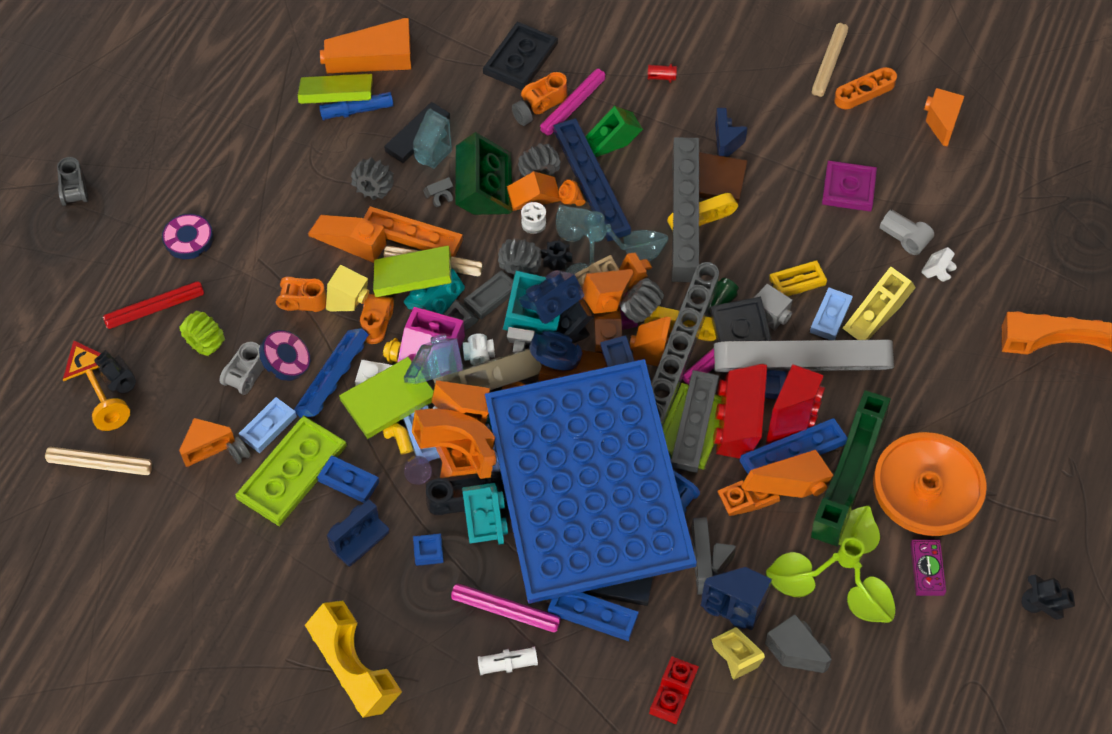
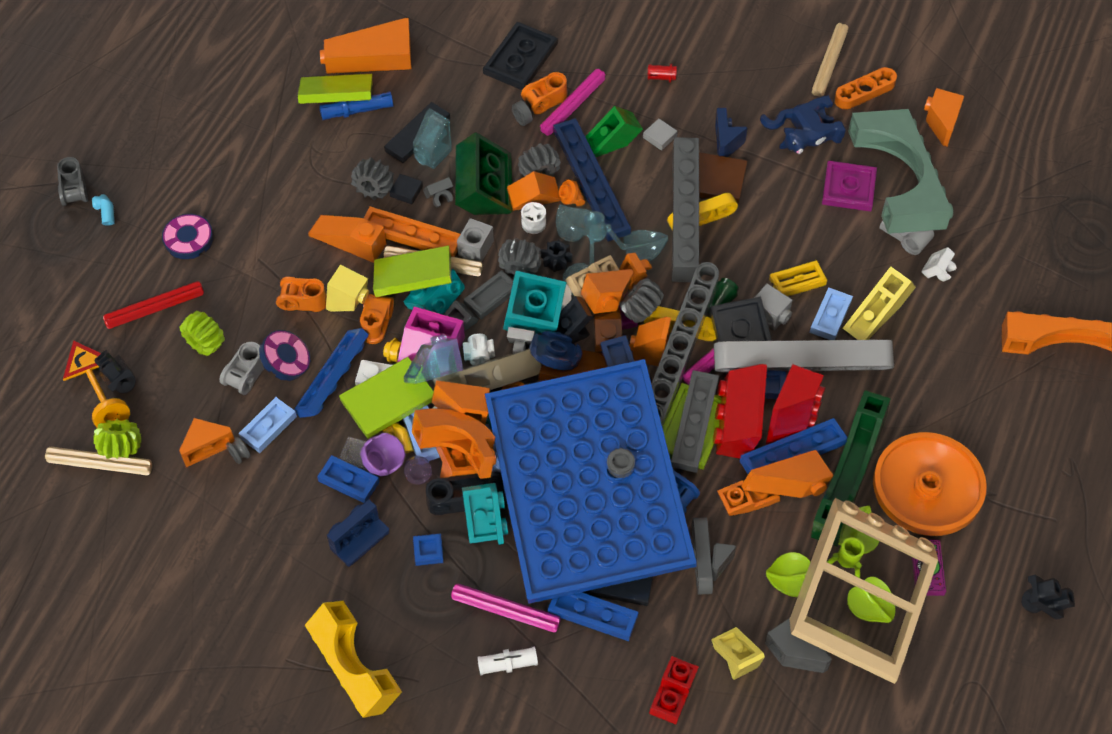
lime tile [235,415,347,527] -> none
dark blue bracket [519,270,584,324] -> none
dark blue slope [700,567,772,630] -> none
none -> medium azure arm [92,194,115,225]
none -> lime gear [93,418,141,460]
none -> clear tile [339,436,366,471]
none -> medium lavender hair [360,433,406,476]
none -> black tile [389,174,423,204]
none -> light grey brick [457,218,494,262]
none -> dark grey tile [607,448,635,478]
none -> light grey tile [643,119,677,151]
none -> dark blue animal [760,95,846,154]
none -> tan window [790,498,938,684]
none -> sand green arch [848,109,953,234]

